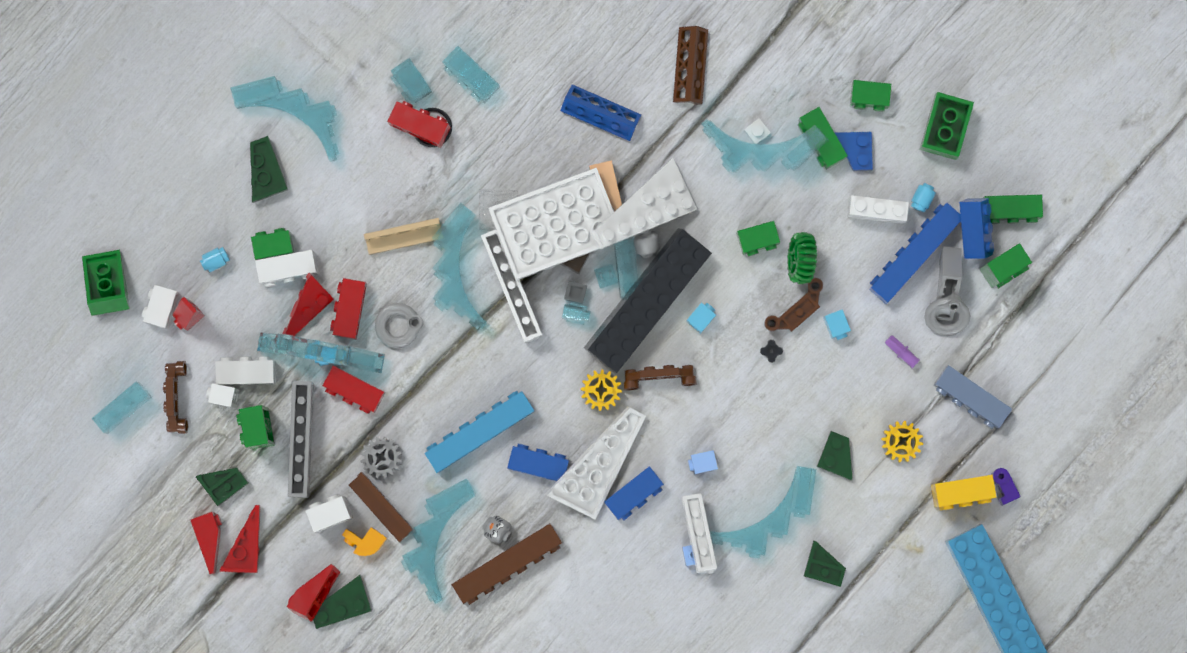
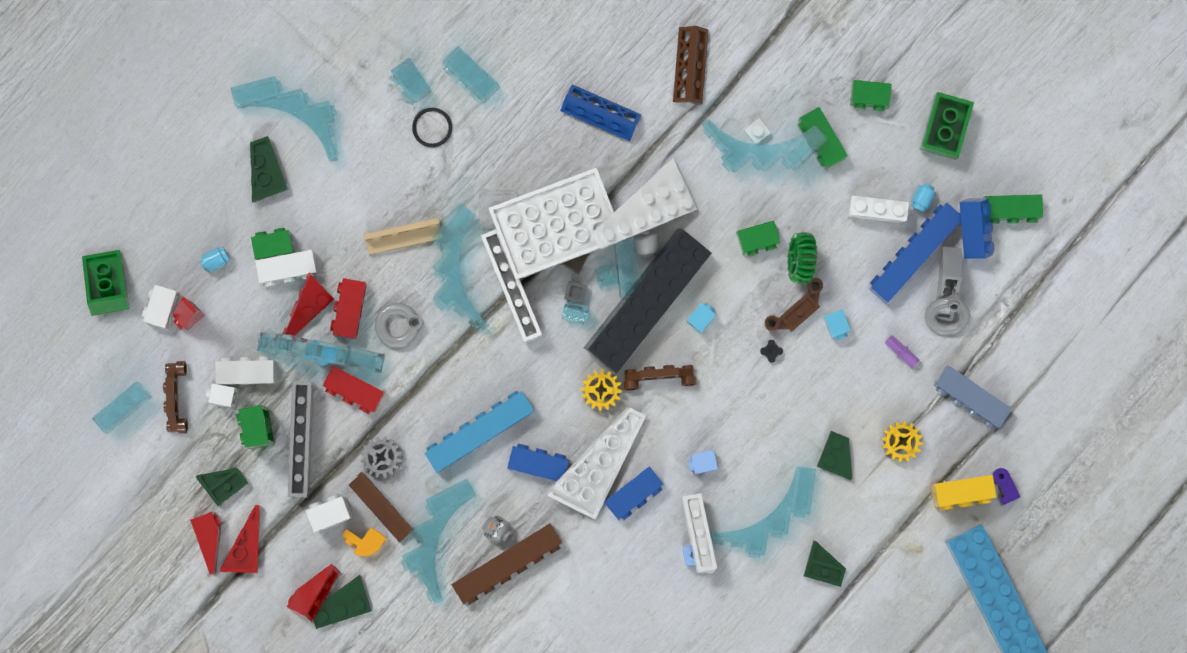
red brick [387,101,451,148] -> none
light nougat slope [589,160,622,212] -> none
blue wing [835,132,873,171] -> none
green brick [979,243,1032,289] -> none

